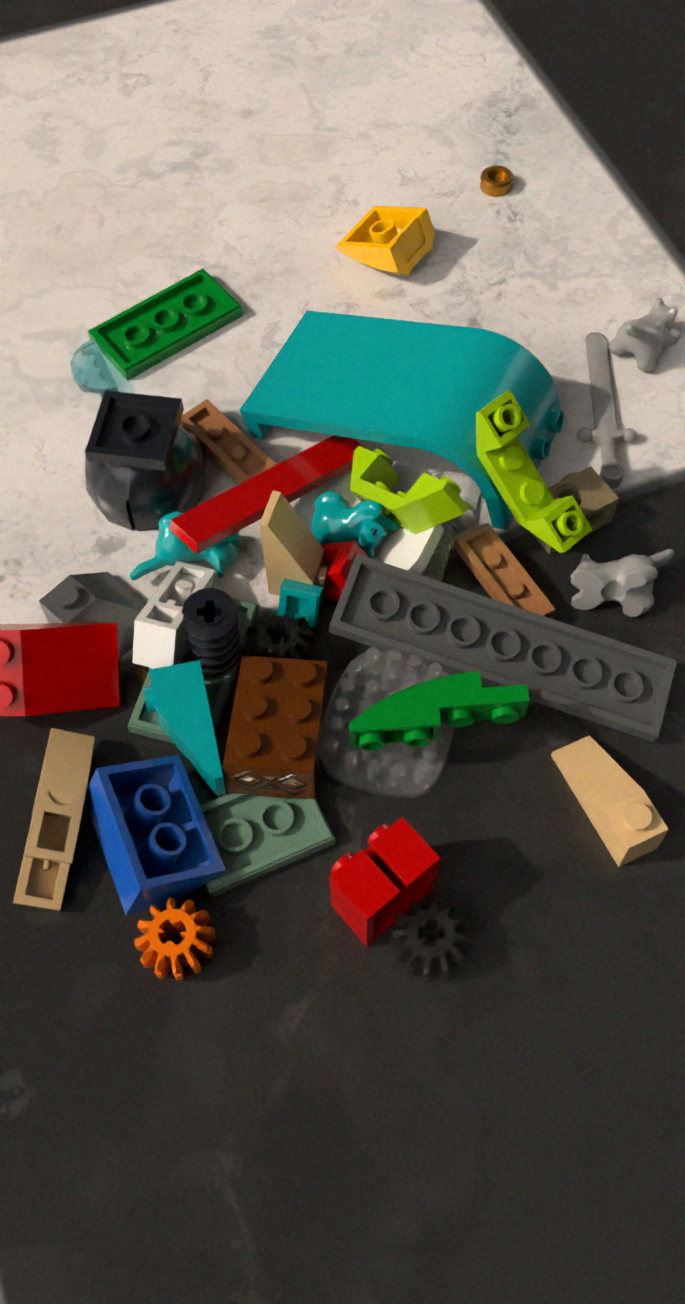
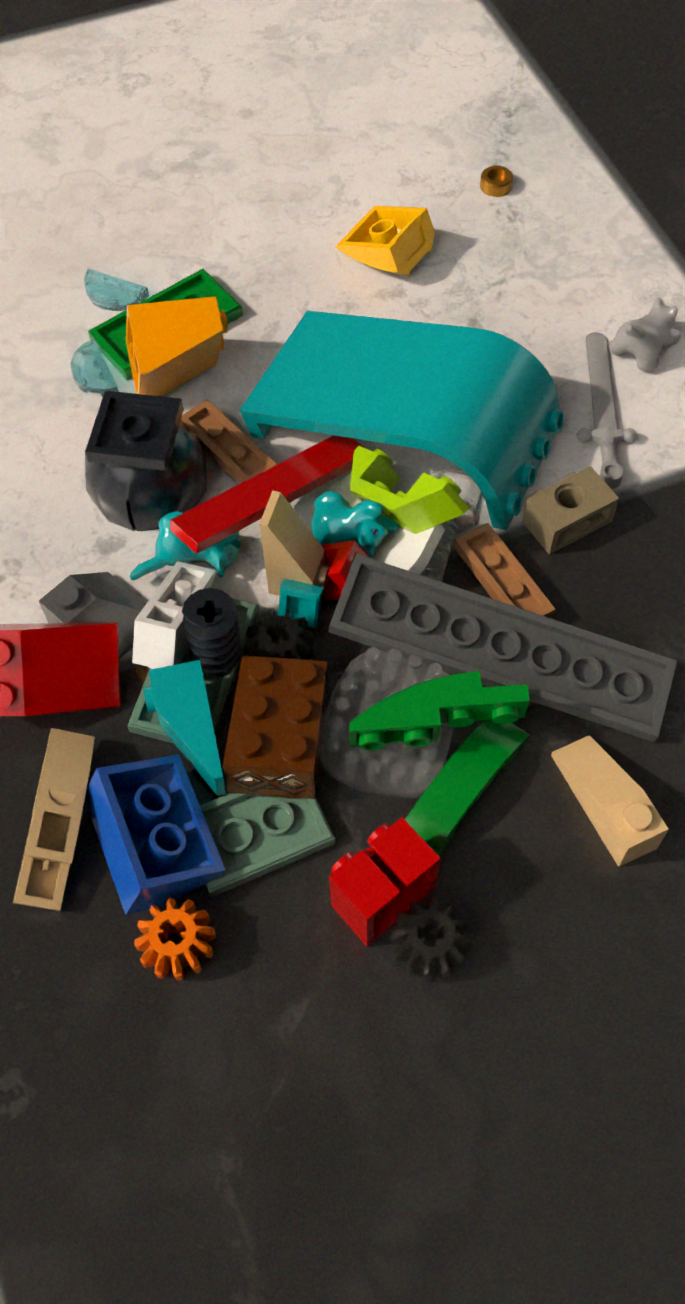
lime slope [476,389,593,553] -> none
light grey animal [570,549,674,617] -> none
none -> clear light blue tile [84,269,149,311]
none -> light orange slope [126,297,227,396]
none -> green slope [405,720,530,855]

